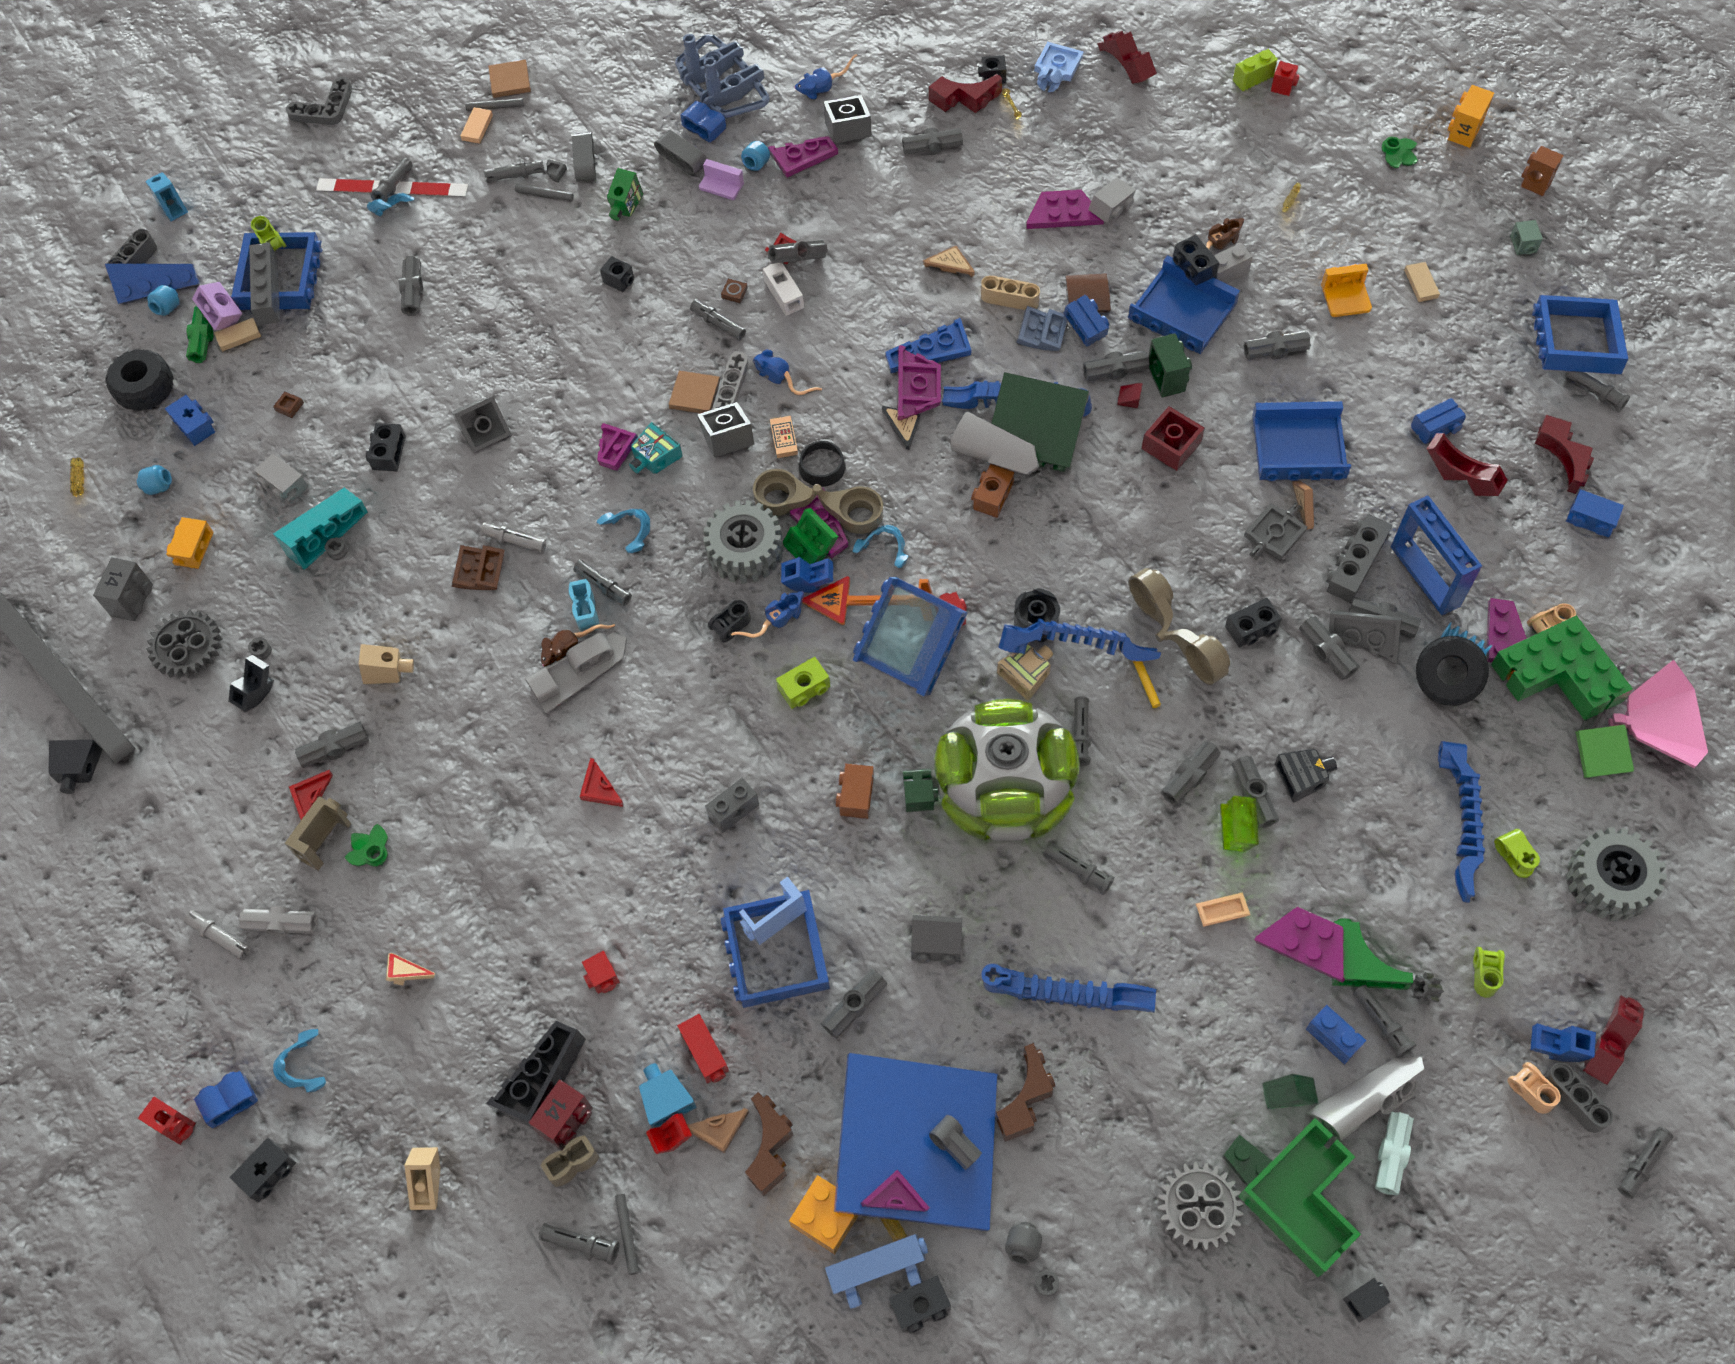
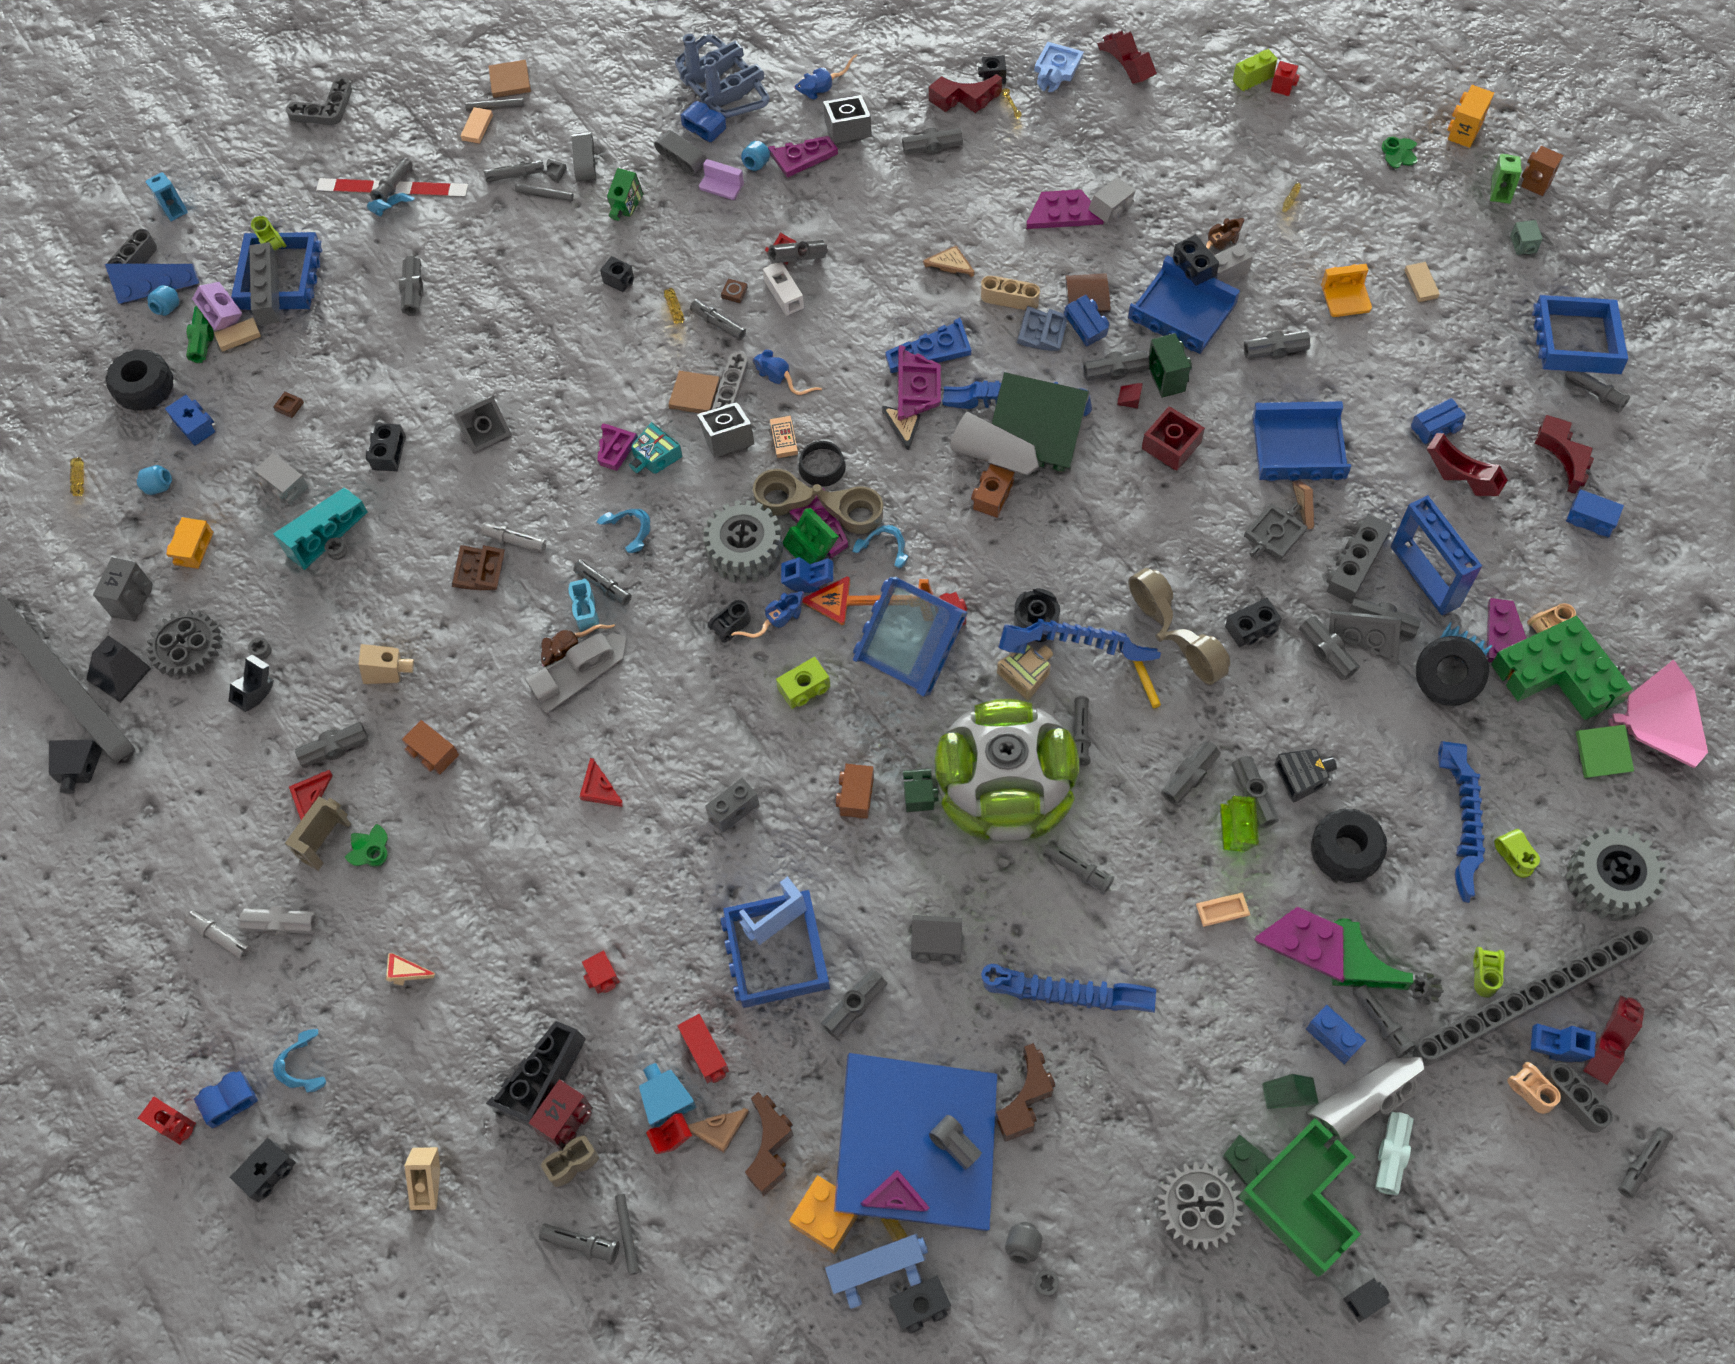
none -> black slope [86,636,151,703]
none -> dark orange brick [401,720,459,775]
none -> clear yellow axle [664,288,685,324]
none -> black tyre [1311,808,1387,883]
none -> dark grey beam [1413,926,1653,1066]
none -> bright green torso [1490,154,1522,204]

